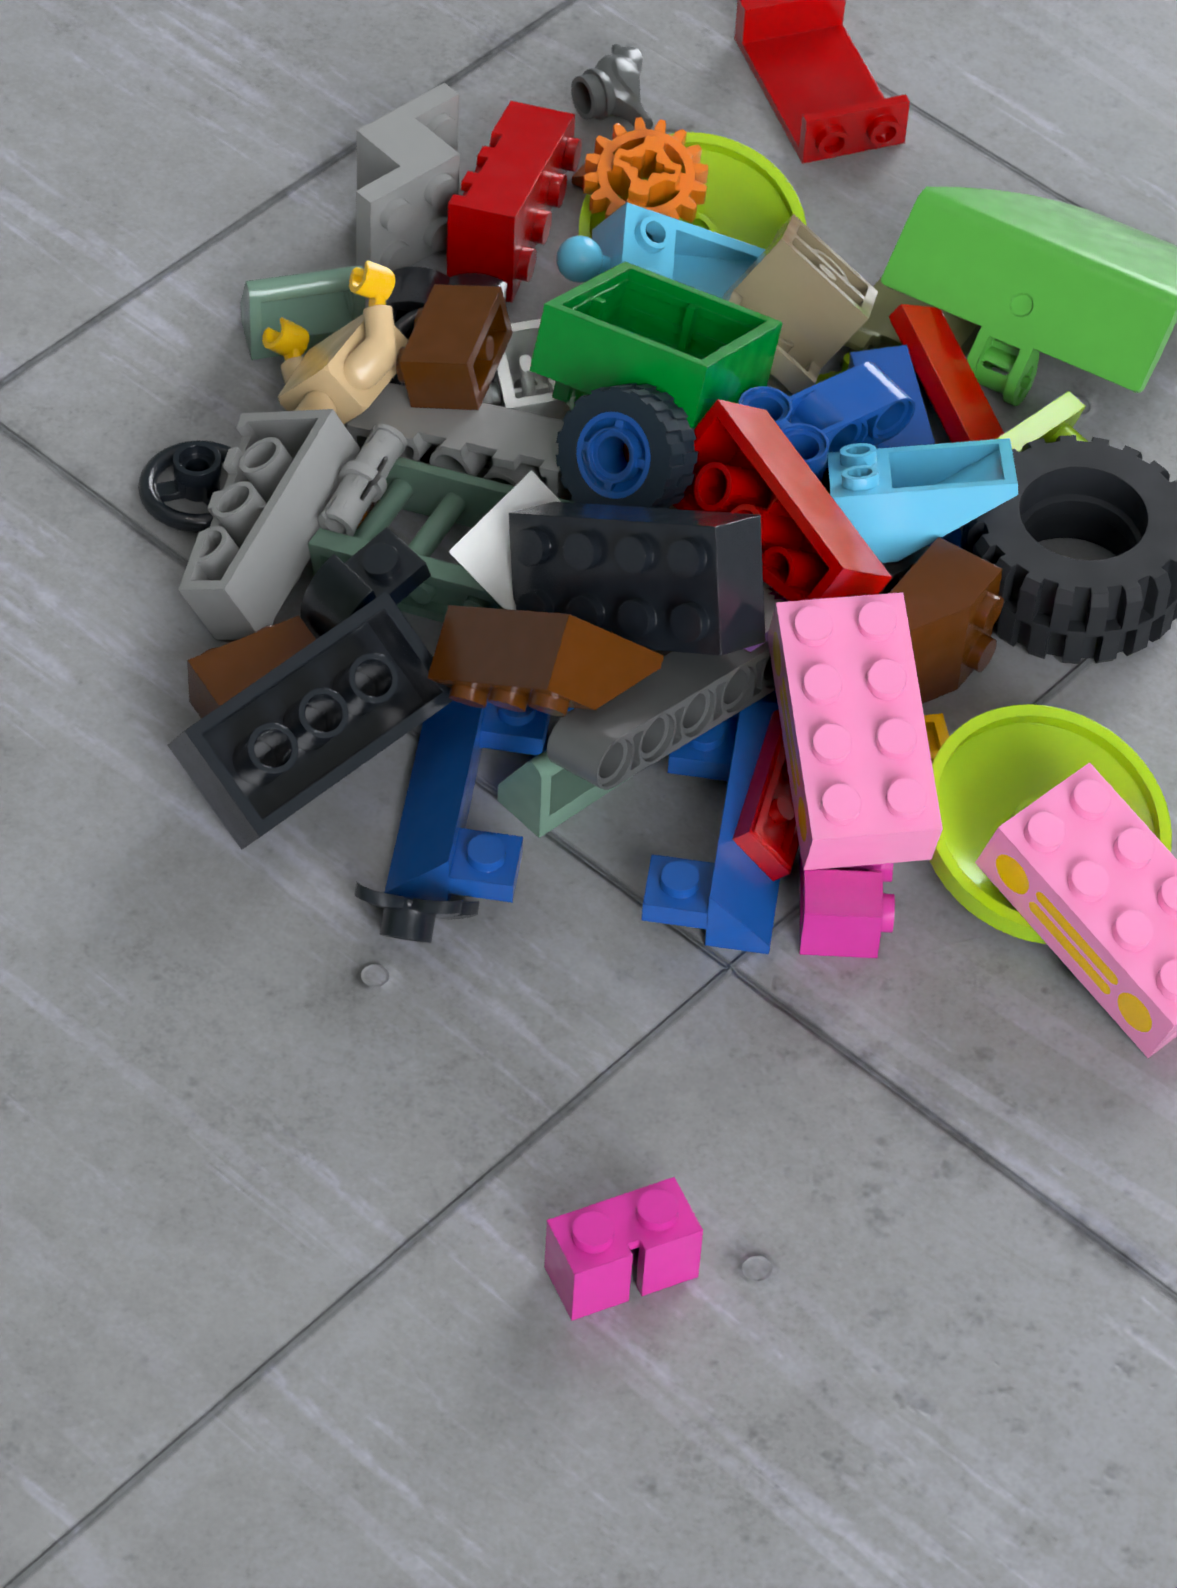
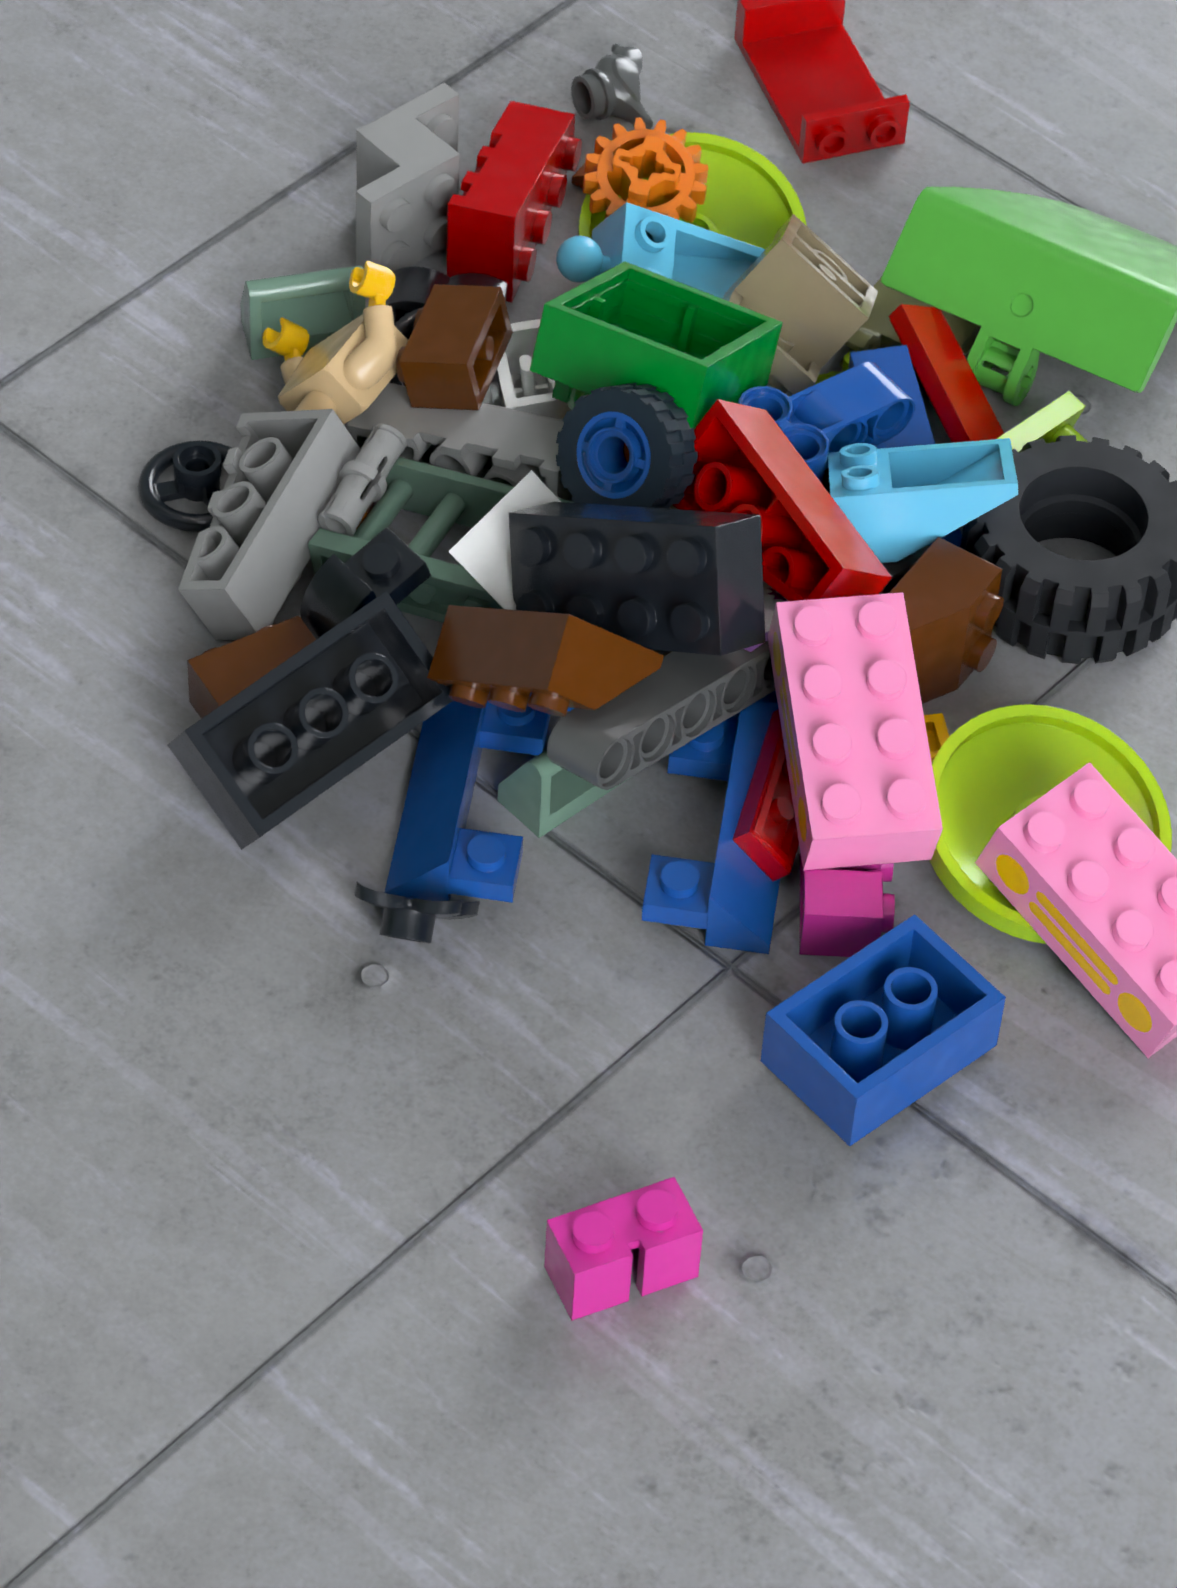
none -> blue brick [760,914,1006,1146]

